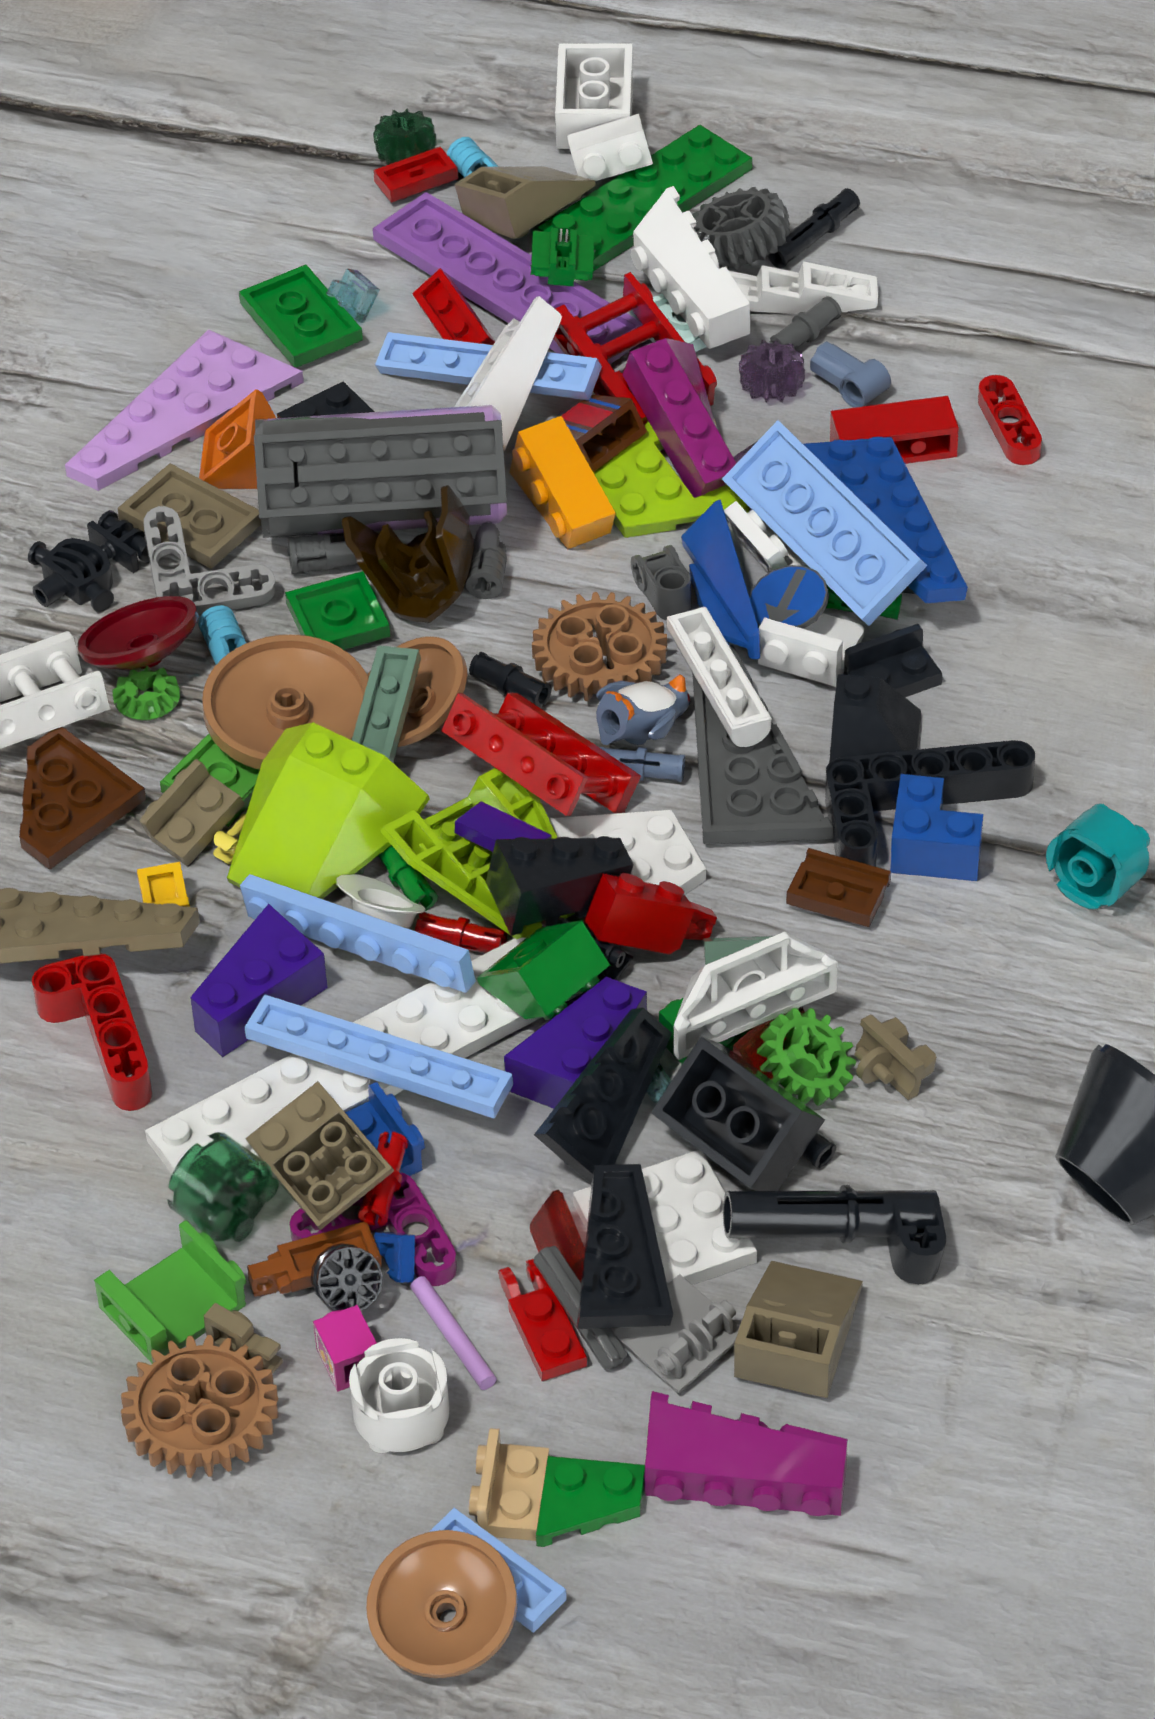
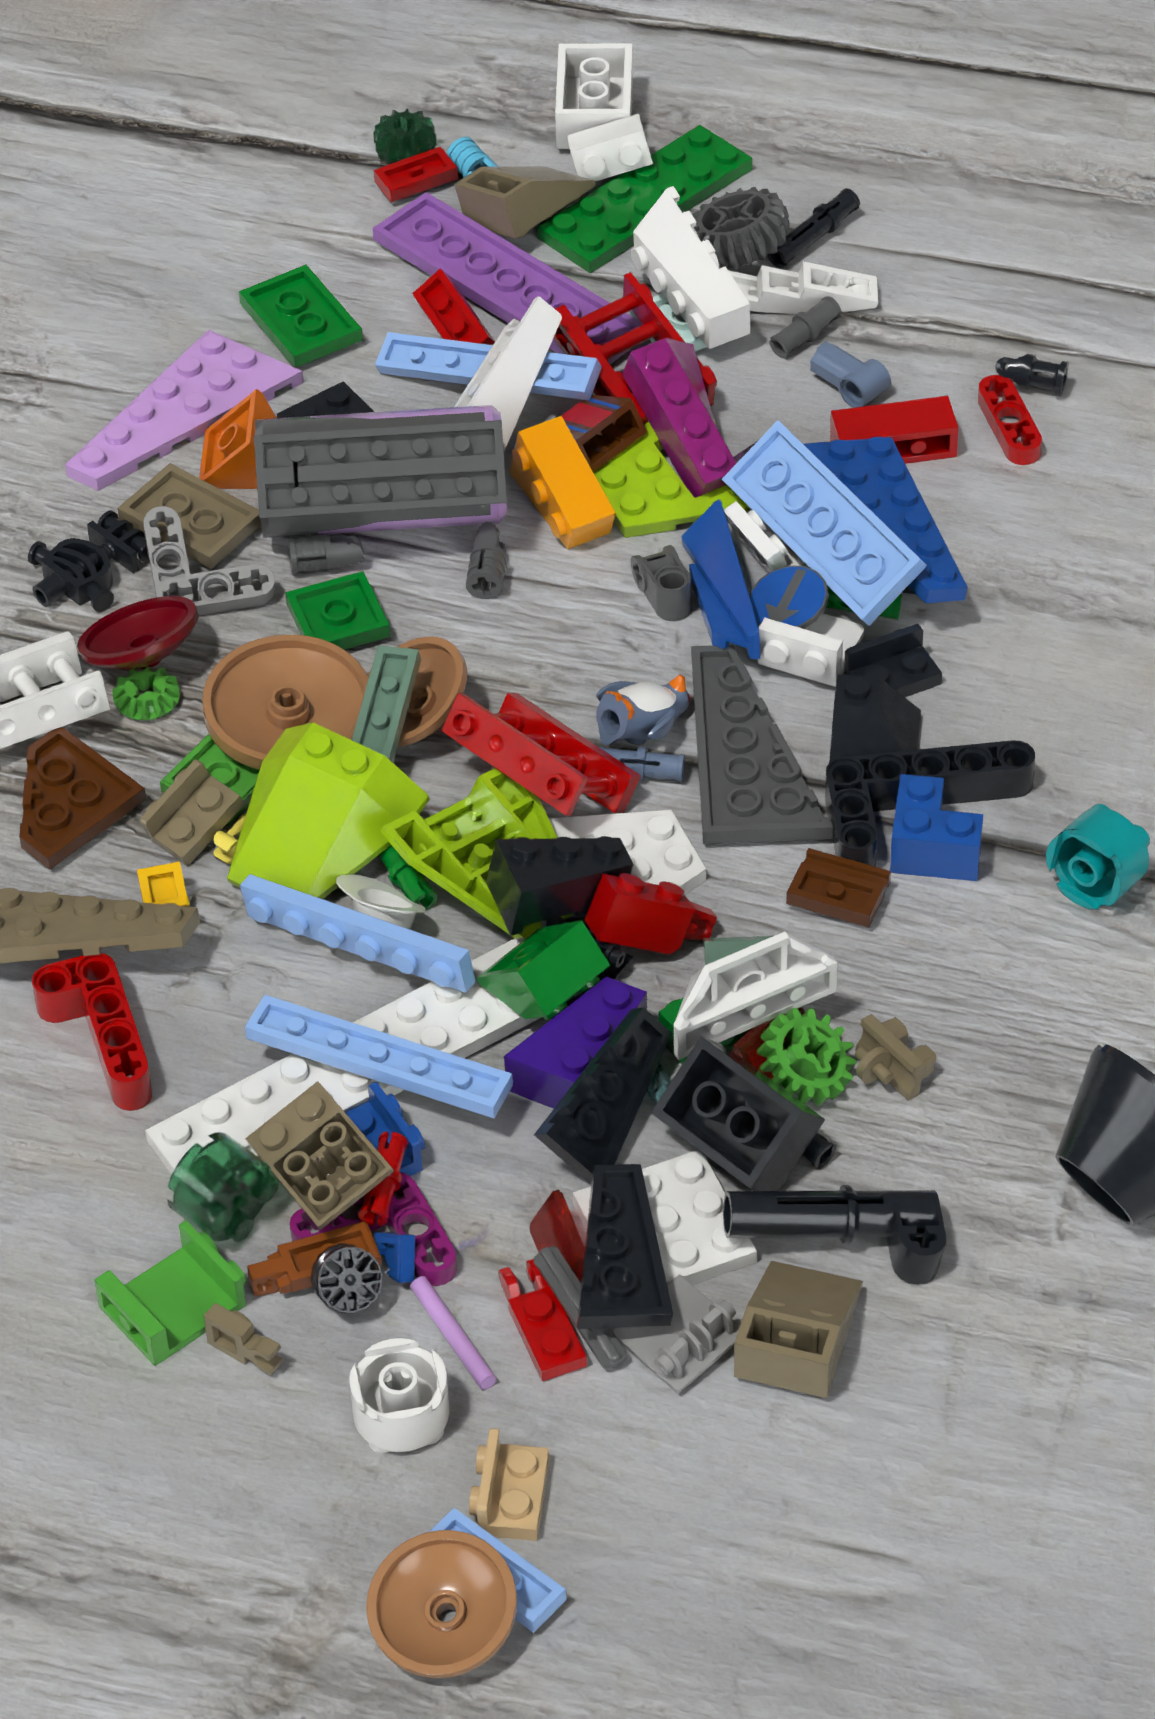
medium nougat gear [121,1335,278,1478] -> none
dark purple wedge [190,903,328,1057] -> none
medium azure hinge [198,605,246,665] -> none
dark pink brick [313,1305,377,1392] -> none
clear light blue tile [326,269,380,323] -> none
dark brown piece [342,485,474,623] -> none
red pin [415,912,507,954] -> none
dark purple tile [454,801,552,852] -> none
black pin [469,652,552,708] -> none
green piece [530,227,594,287] -> none
medium nougat gear [532,592,667,701] -> none
green wing [536,1456,645,1547] -> none
magenta wedge [645,1391,848,1516] -> none
white brick [667,606,772,747] -> none
clear purple gear [739,339,805,403] -> none
none -> black piece [995,354,1069,397]

